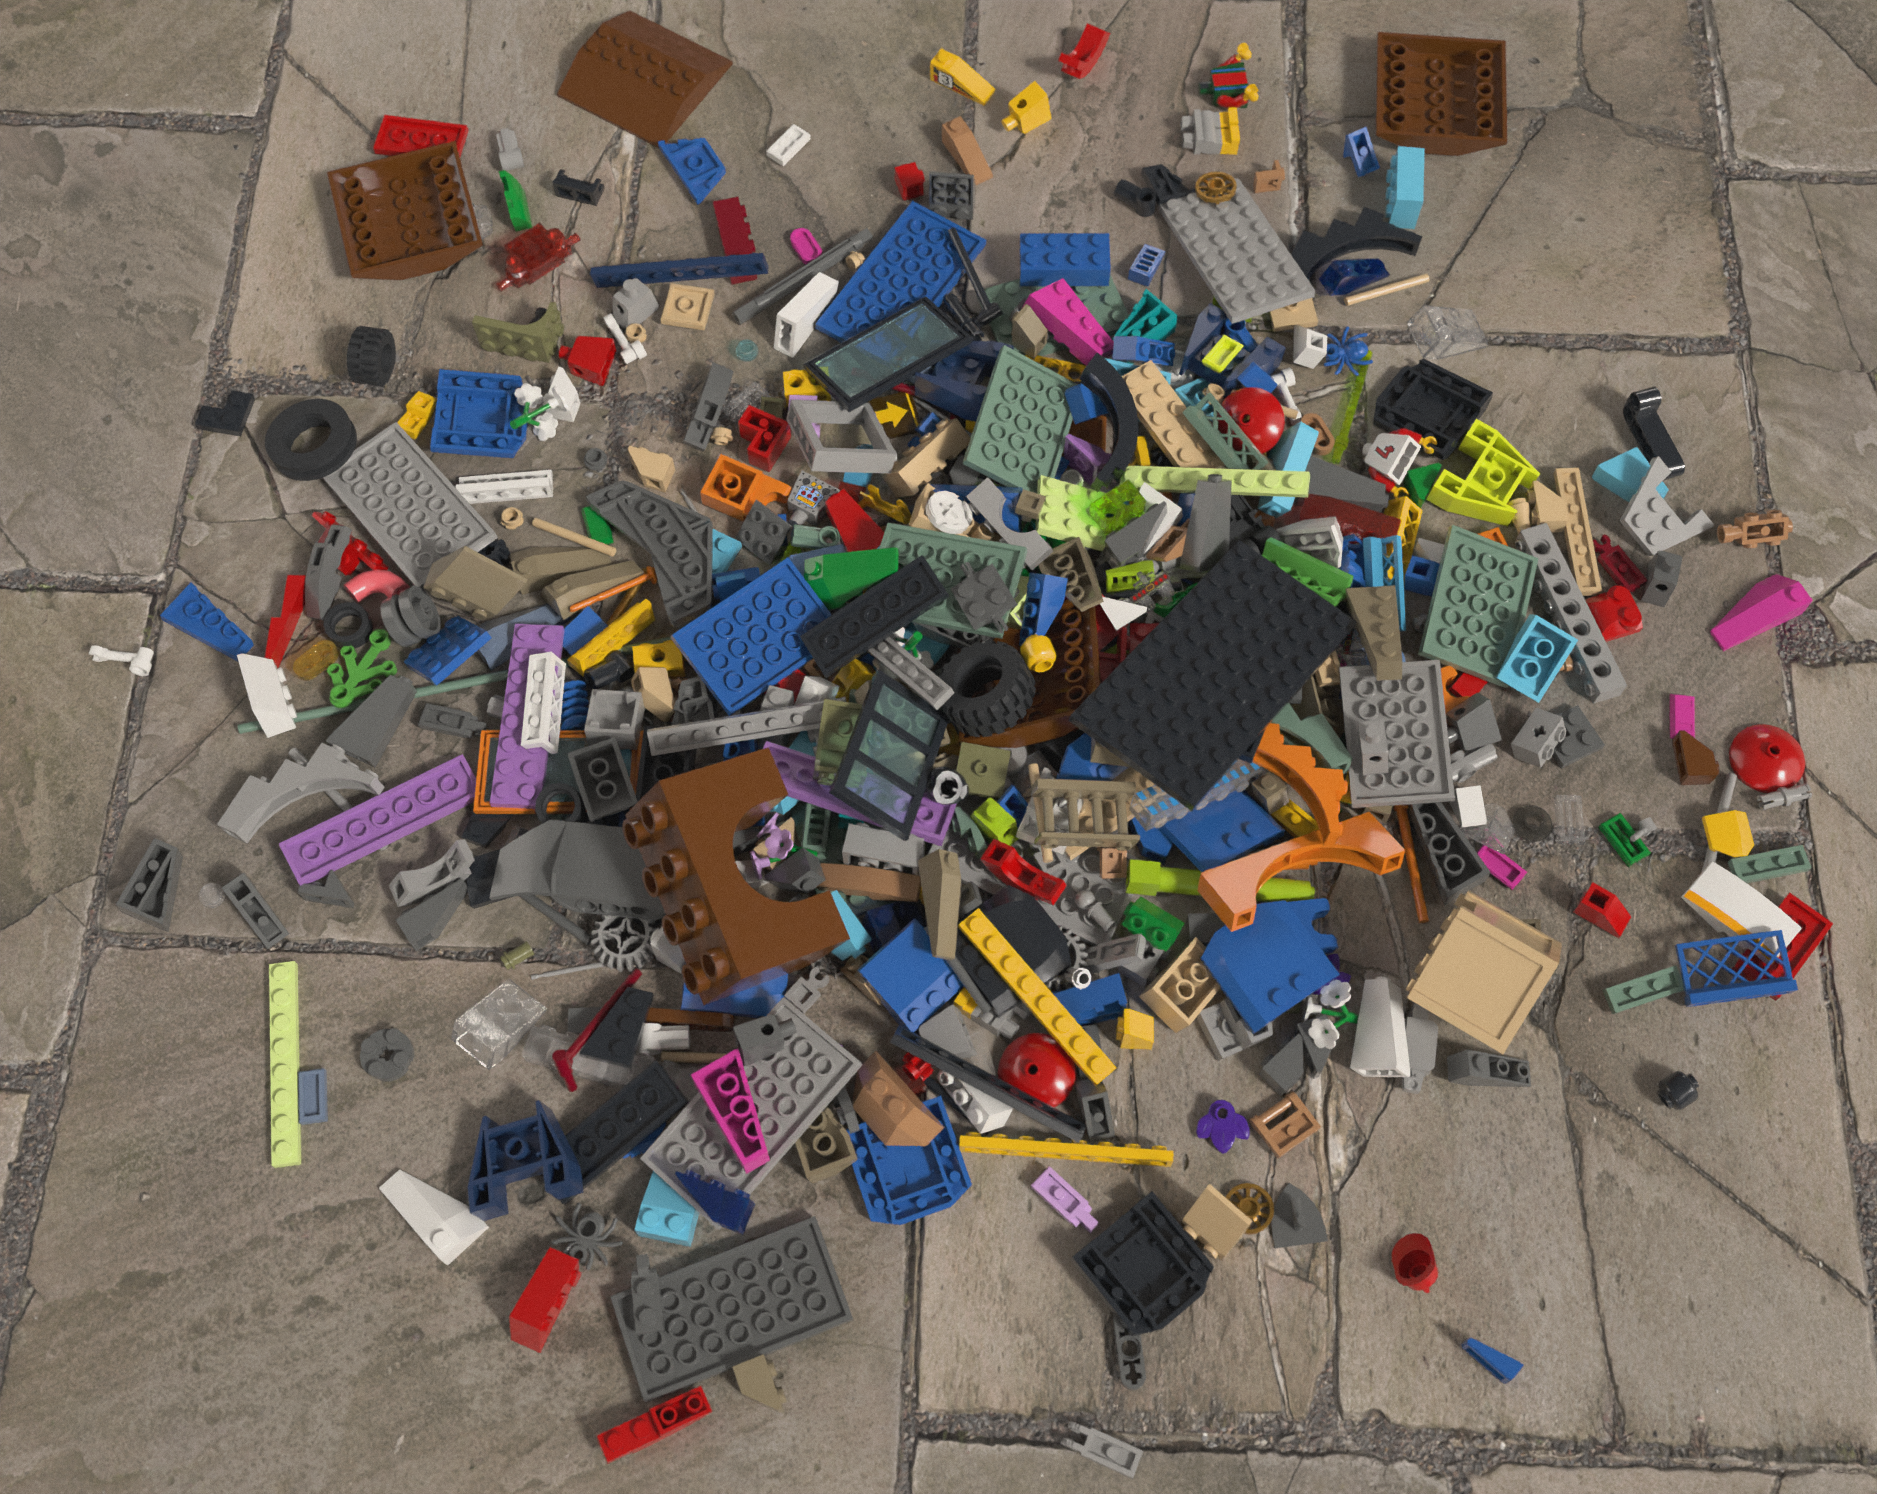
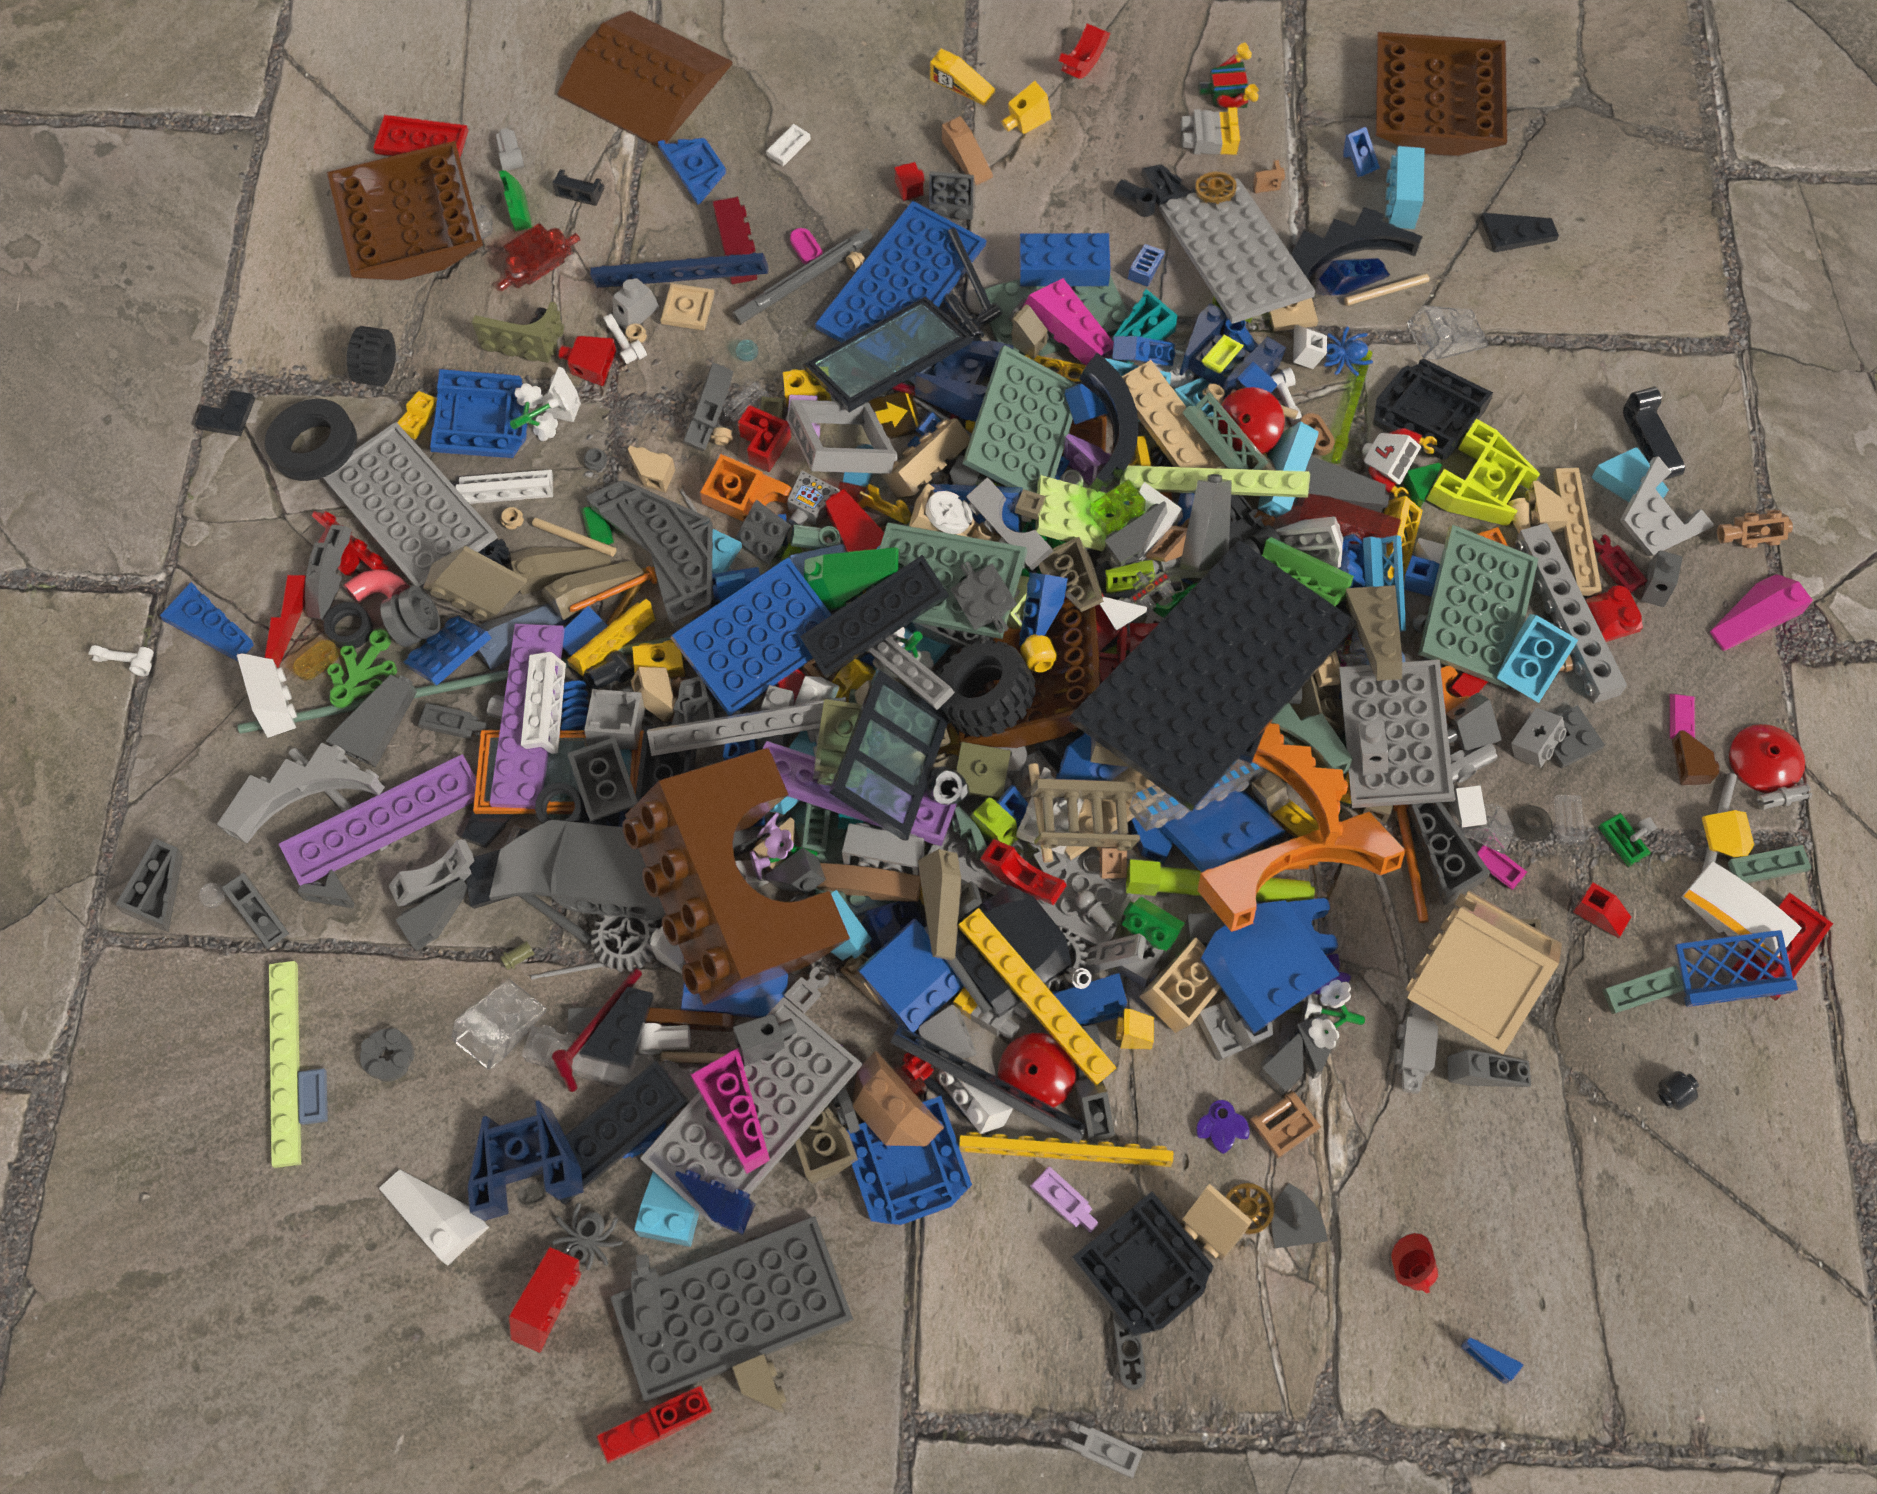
white slope [774,272,838,358] -> none
white slope [1350,976,1410,1077] -> none
none -> black wing [1481,212,1559,253]

